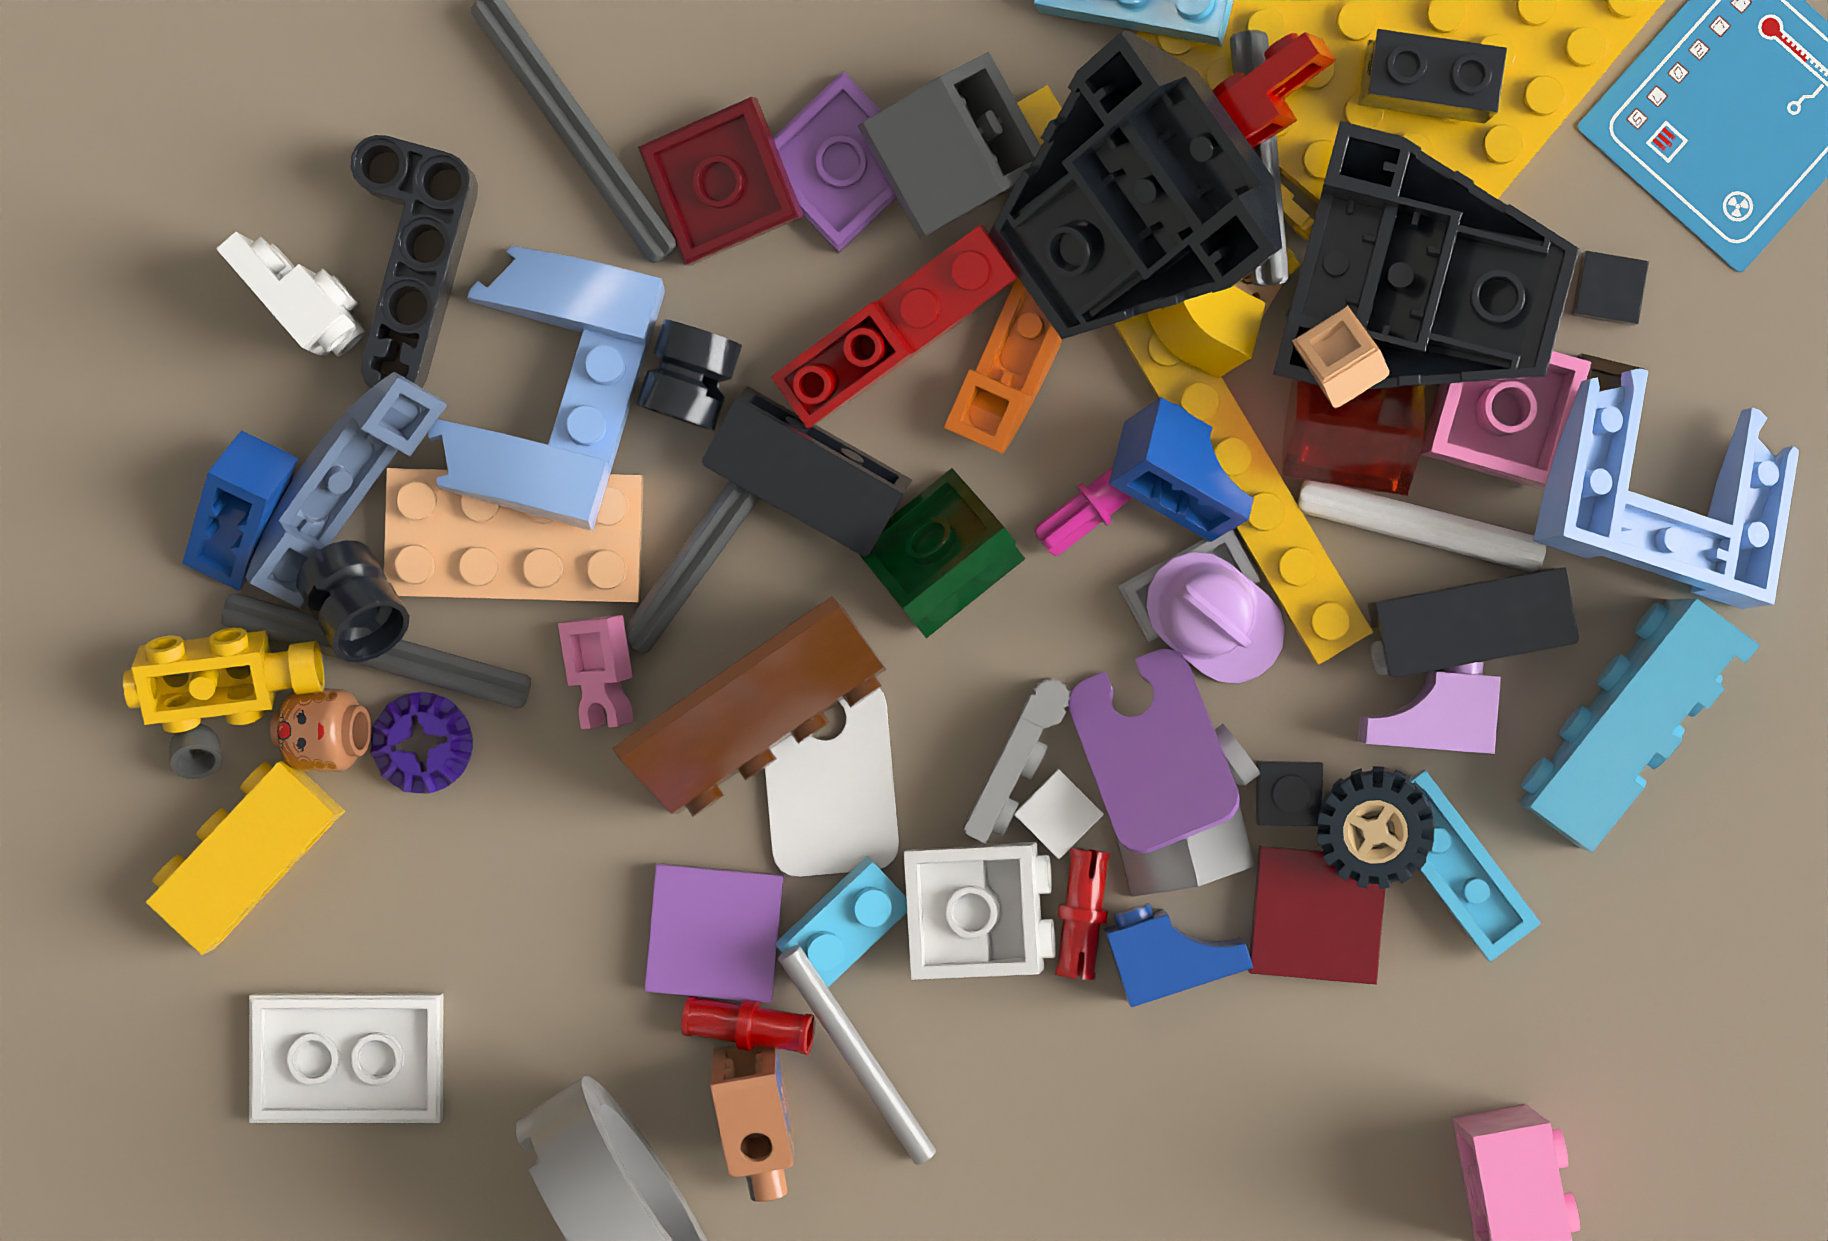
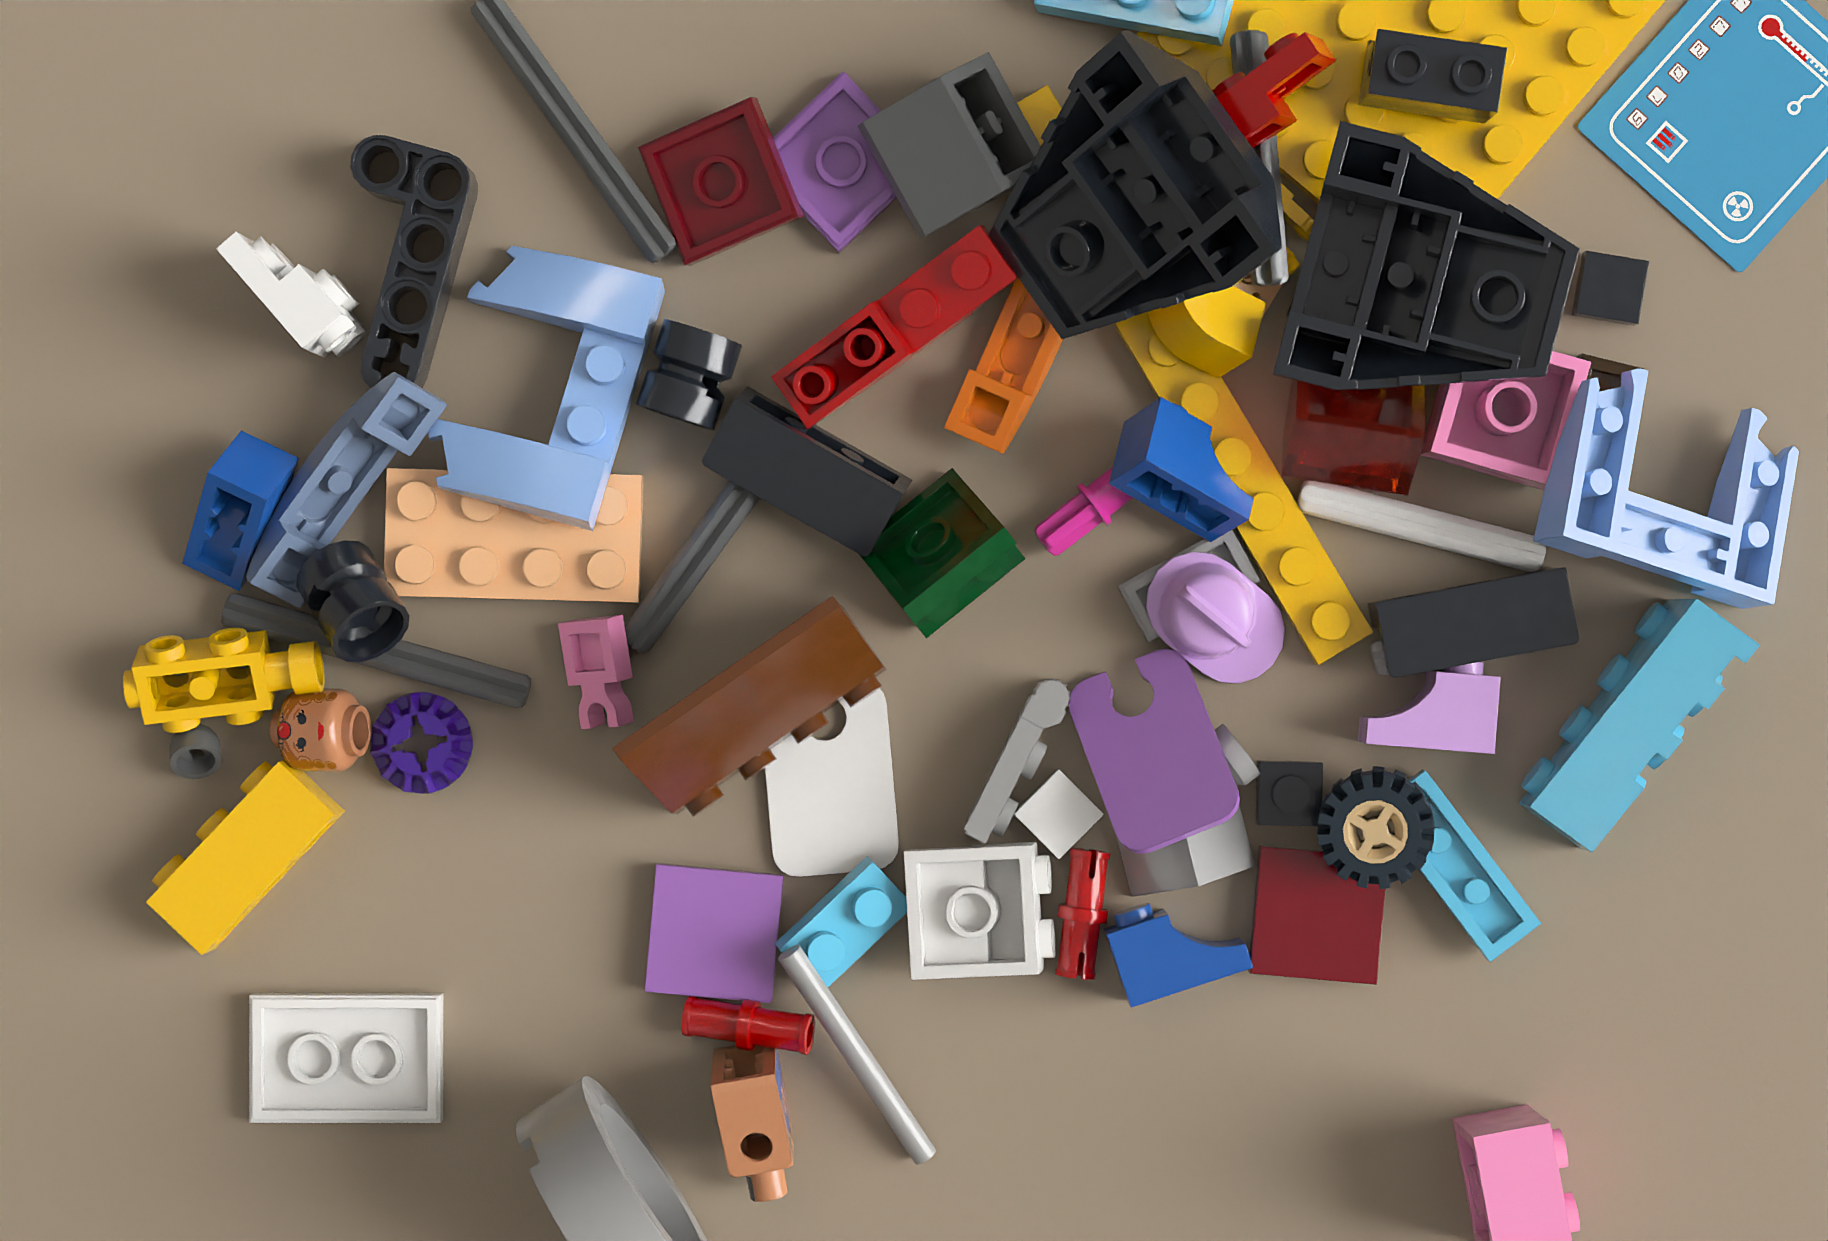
light nougat slope [1292,306,1389,408] -> none

